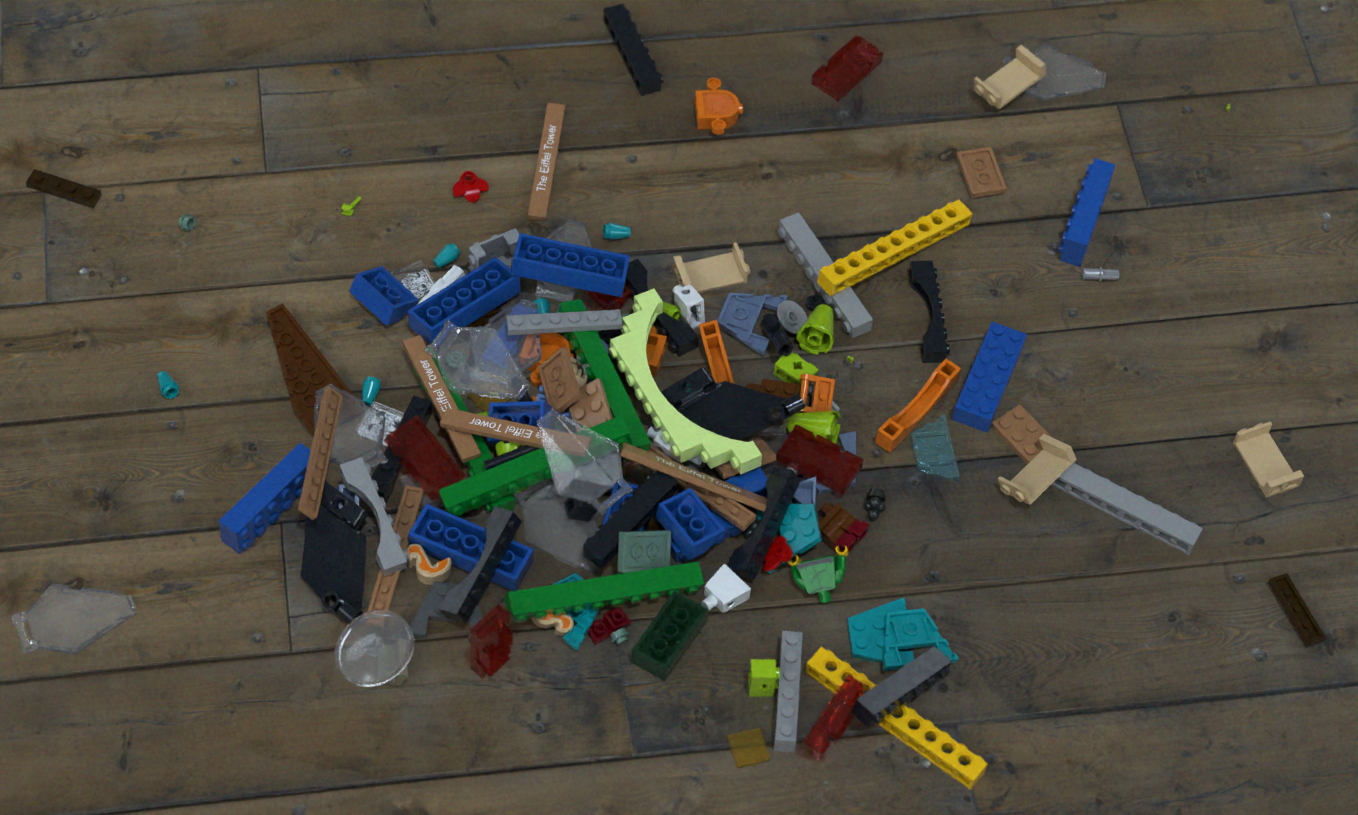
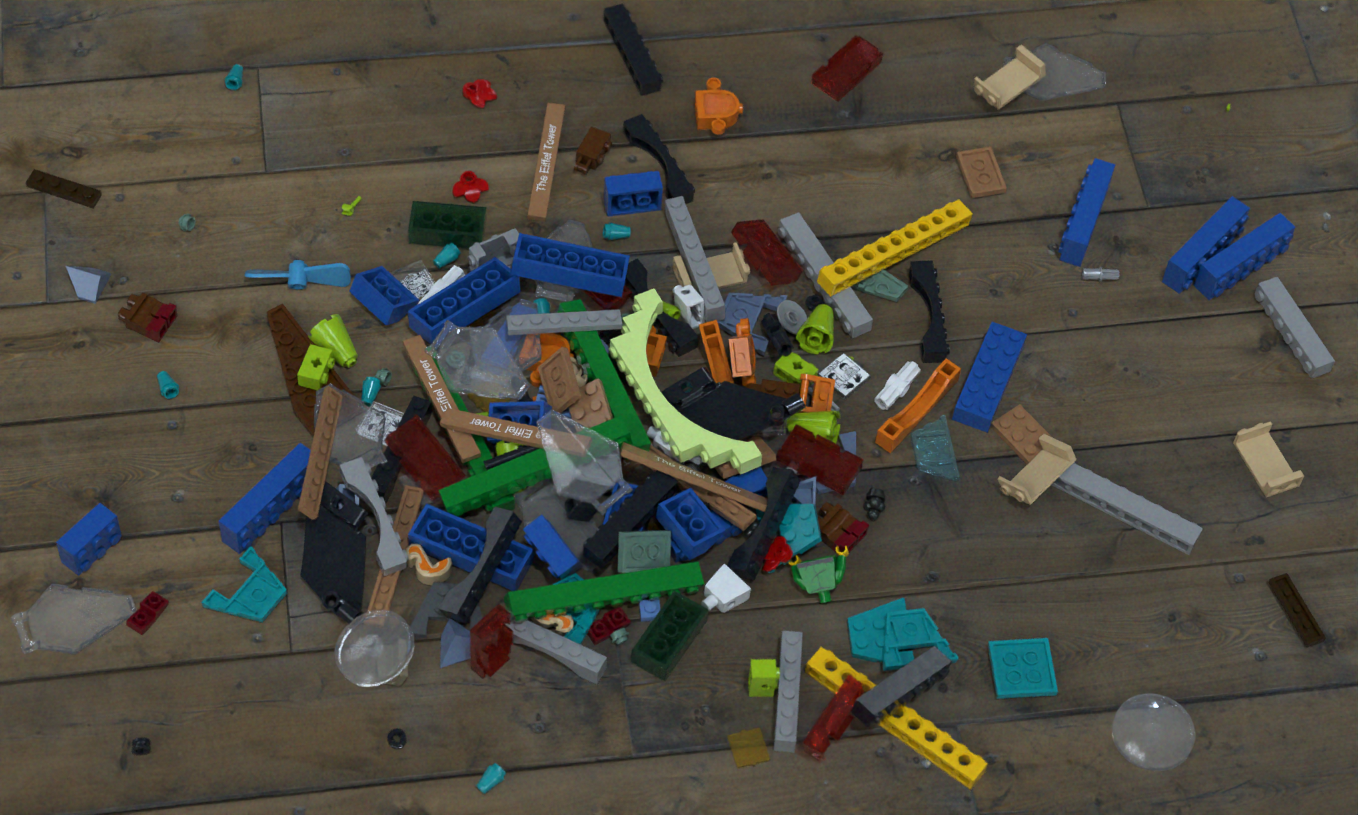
none -> blue brick [56,503,122,576]
none -> sand blue slope [66,266,111,304]
none -> reddish brown hips [118,292,177,343]
none -> dark red slope [126,591,169,635]
none -> black bush [132,737,151,755]
none -> teal wing [201,546,287,622]
none -> teal cone [225,64,243,90]
none -> dark azure piece [244,260,351,290]
none -> lime brick [297,344,335,391]
none -> lime cone [308,314,358,368]
none -> sand green plate [375,368,392,386]
none -> black bush [387,728,407,749]
none -> clear green brick [408,201,487,249]
none -> sand blue slope [440,619,483,668]
none -> red plate [462,79,497,108]
none -> teal cone [476,763,506,794]
none -> light grey arch [489,607,607,684]
none -> blue brick [523,515,583,579]
none -> reddish brown brick [574,126,612,175]
none -> blue brick [604,171,663,217]
none -> black arch [623,114,695,204]
none -> medium blue plate [639,599,661,622]
none -> light grey brick [665,196,725,322]
none -> orange piece [729,318,757,387]
none -> clear red piece [731,219,803,286]
none -> tile [818,352,871,400]
none -> sand green wing [850,269,908,302]
none -> white piece [874,361,921,410]
none -> teal plate [988,638,1058,699]
none -> clear dish [1112,693,1195,771]
none -> blue brick [1162,196,1250,294]
none -> blue brick [1194,213,1295,300]
none -> light grey brick [1255,277,1335,379]

